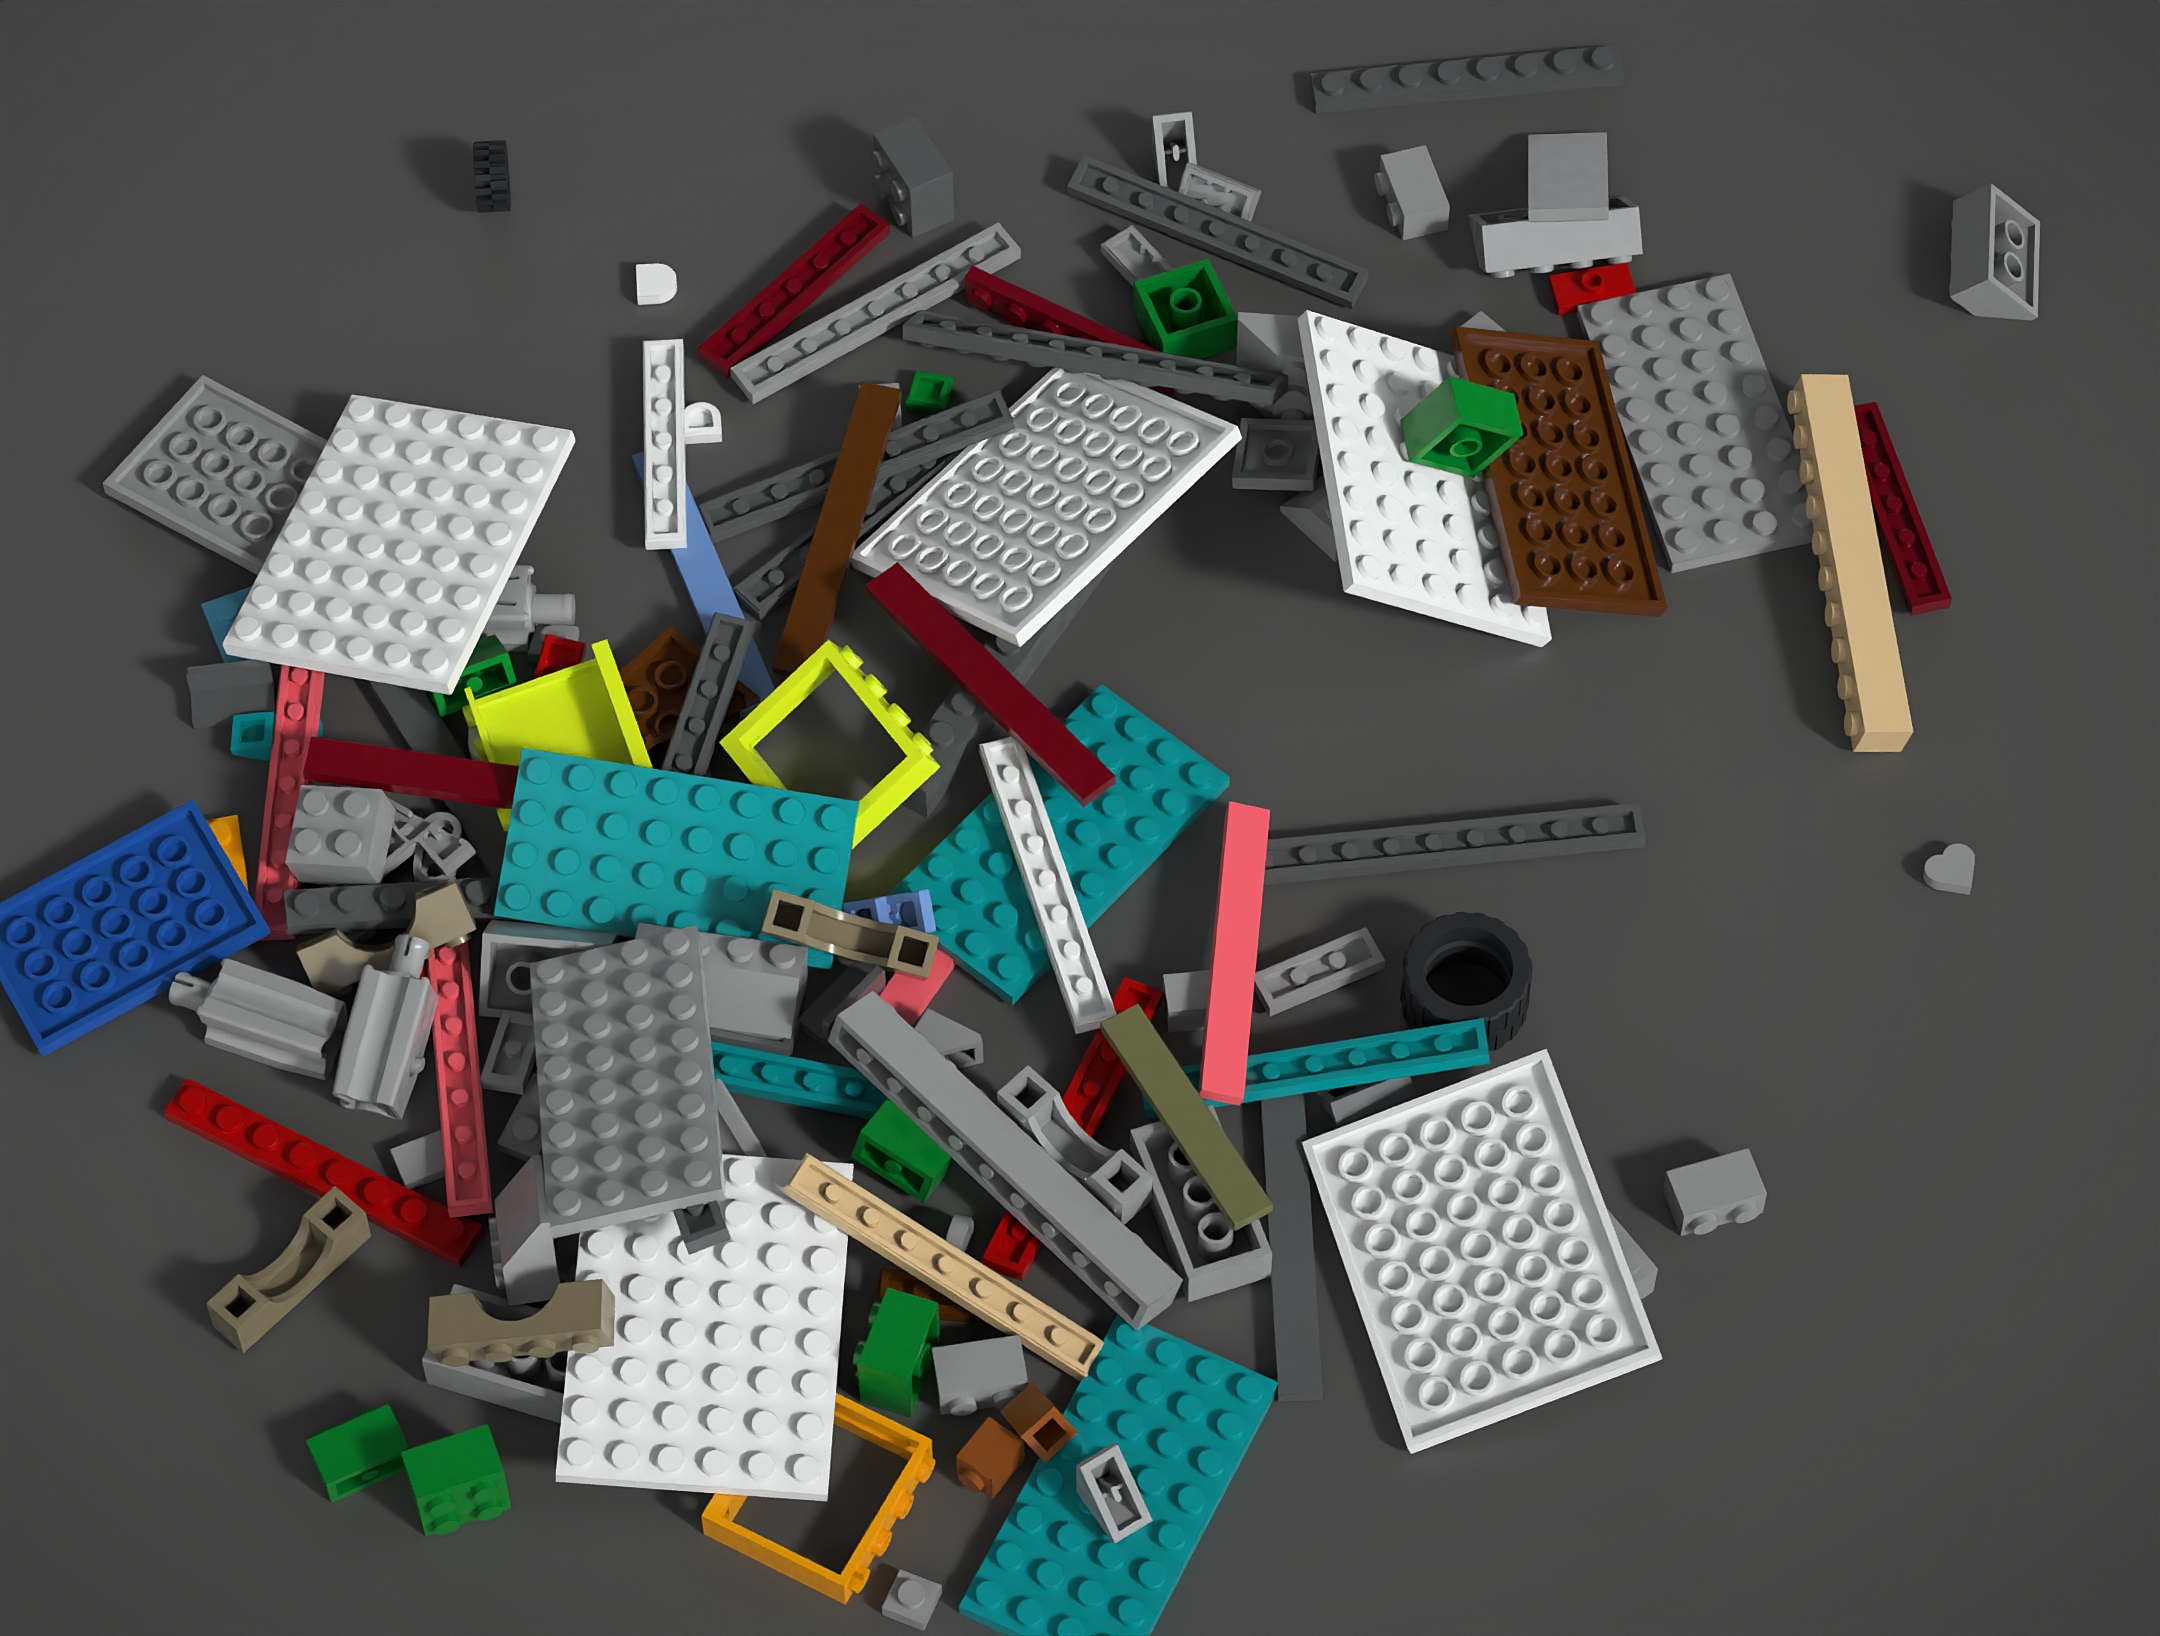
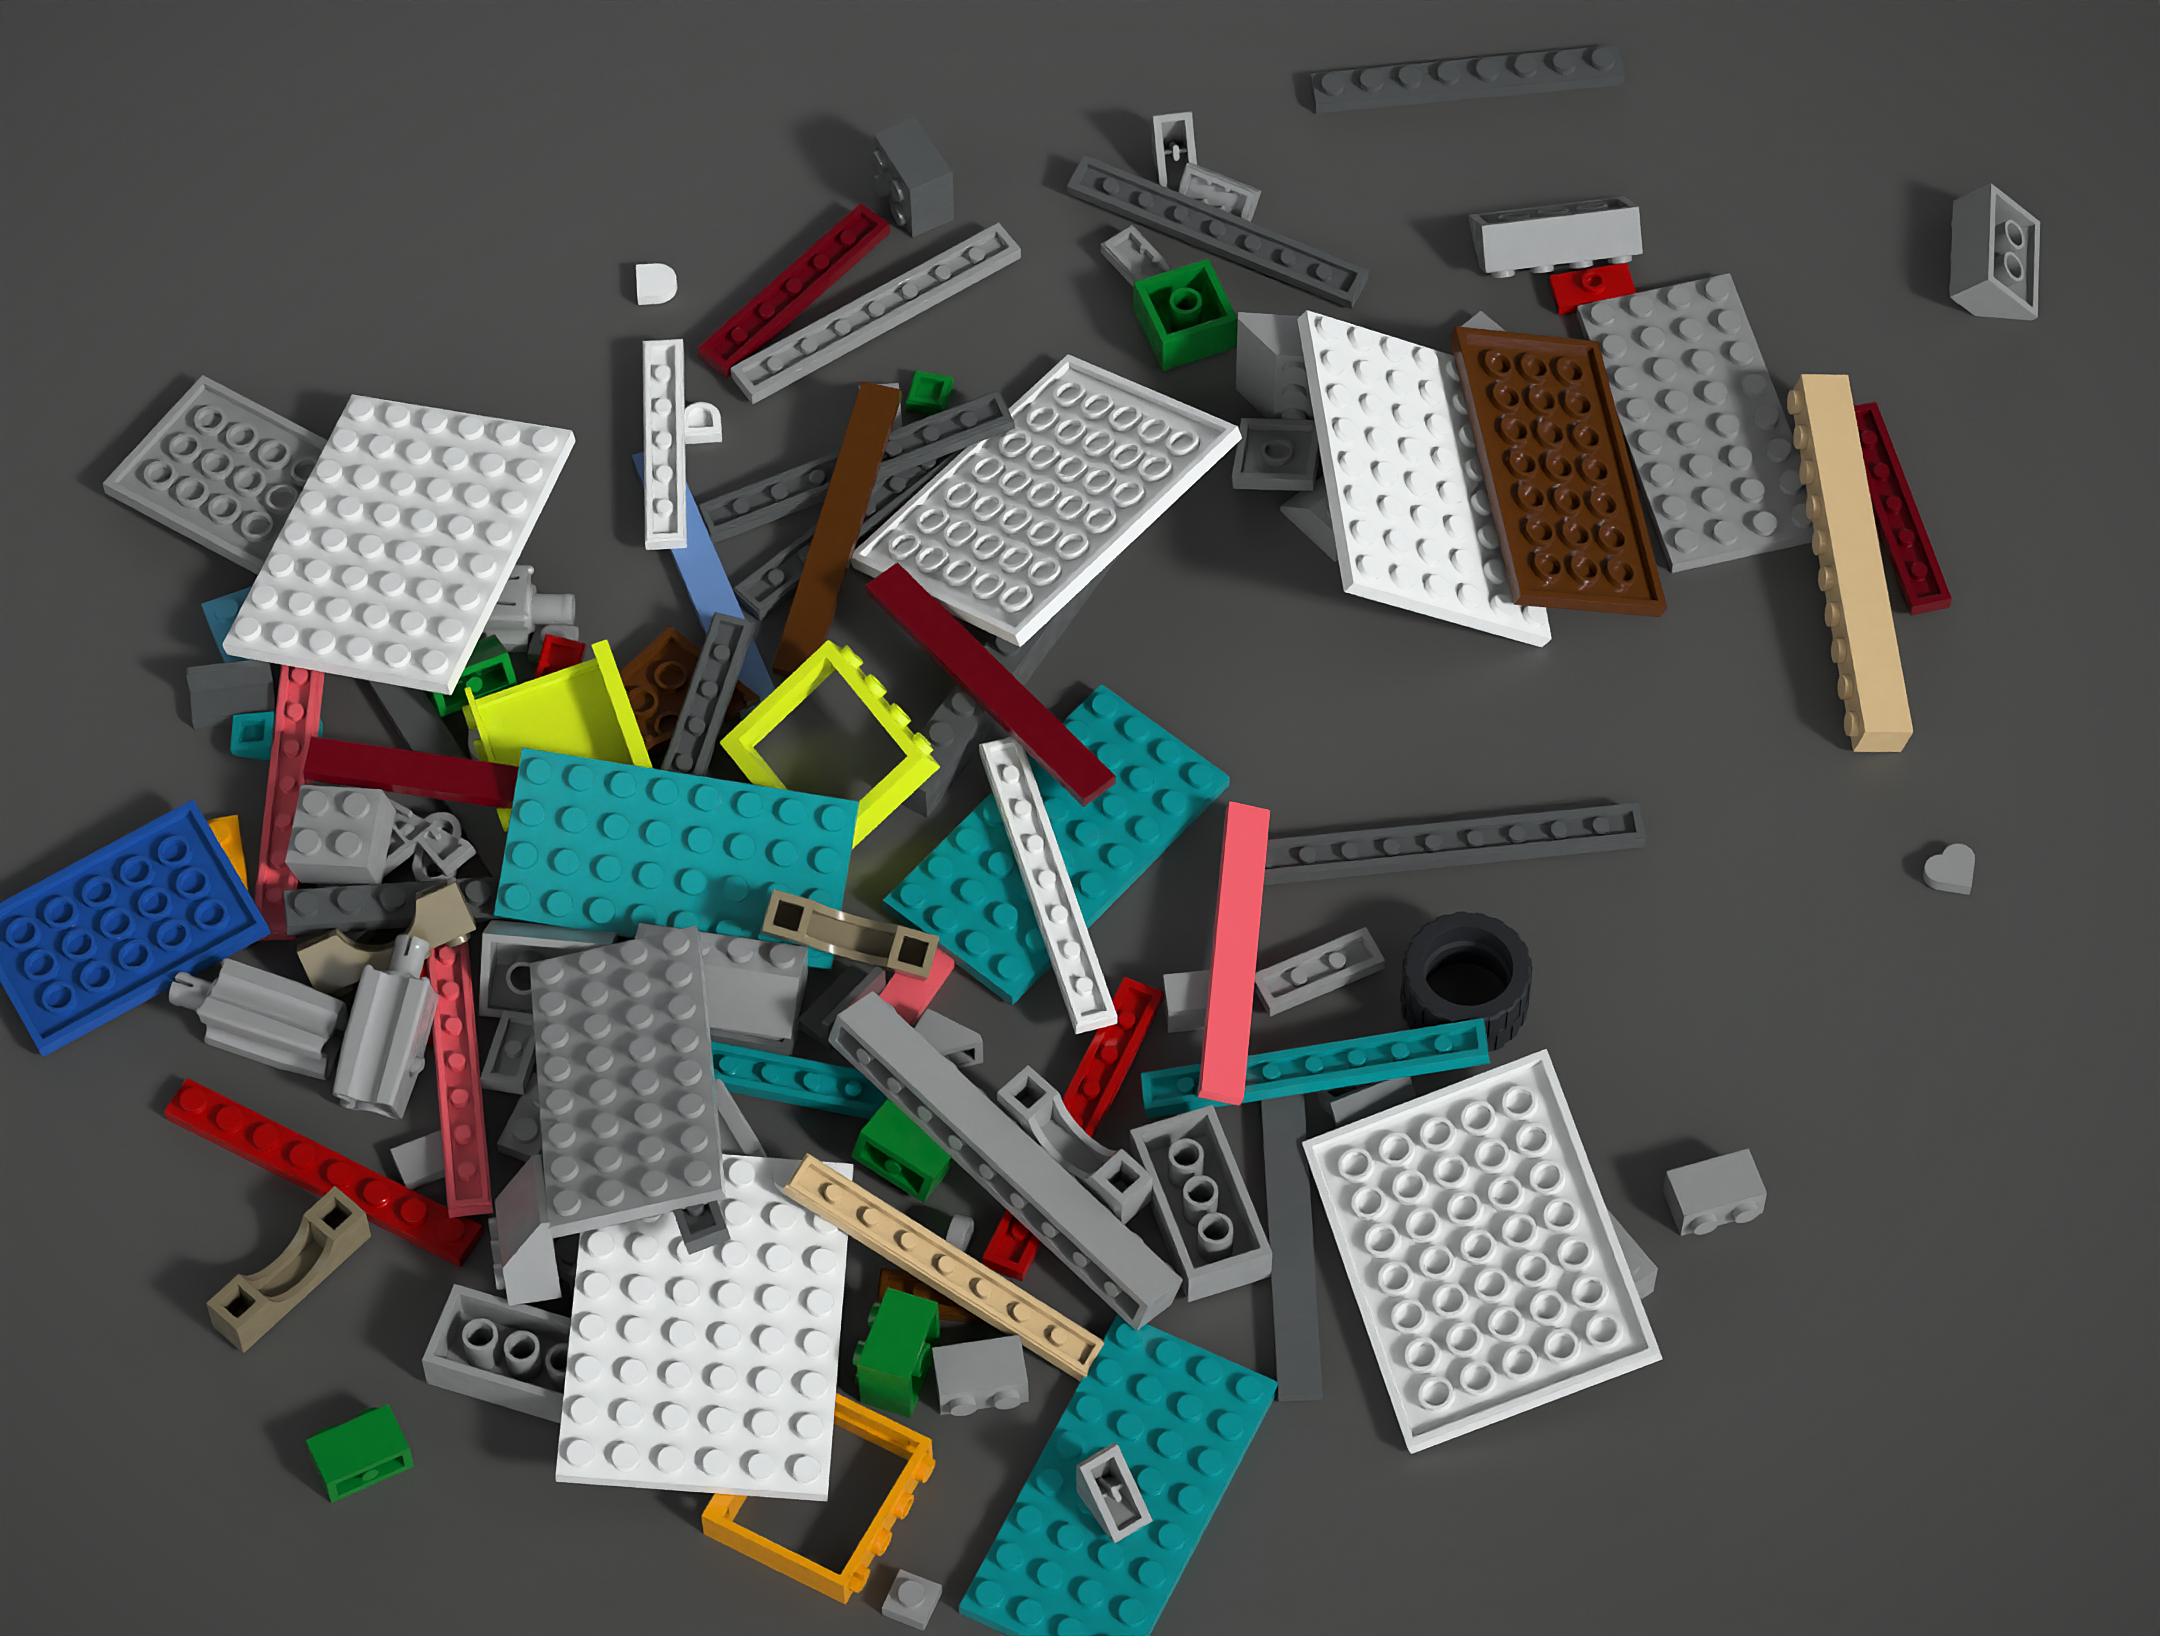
green brick [401,1424,511,1536] -> none
dark tan arch [427,1279,615,1367] -> none
black tyre [473,140,511,213] -> none
medium blue slope [843,889,936,933] -> none
dark grey plate [903,310,1288,407] -> none
dark orange brick [956,1417,1025,1499] -> none
dark red plate [964,266,1177,396] -> none
dark orange brick [999,1381,1078,1462] -> none
olive tile [1101,1004,1273,1231] -> none
light grey brick [1374,145,1450,240] -> none
green brick [1400,376,1523,478] -> none
light grey tile [1528,132,1609,222] -> none

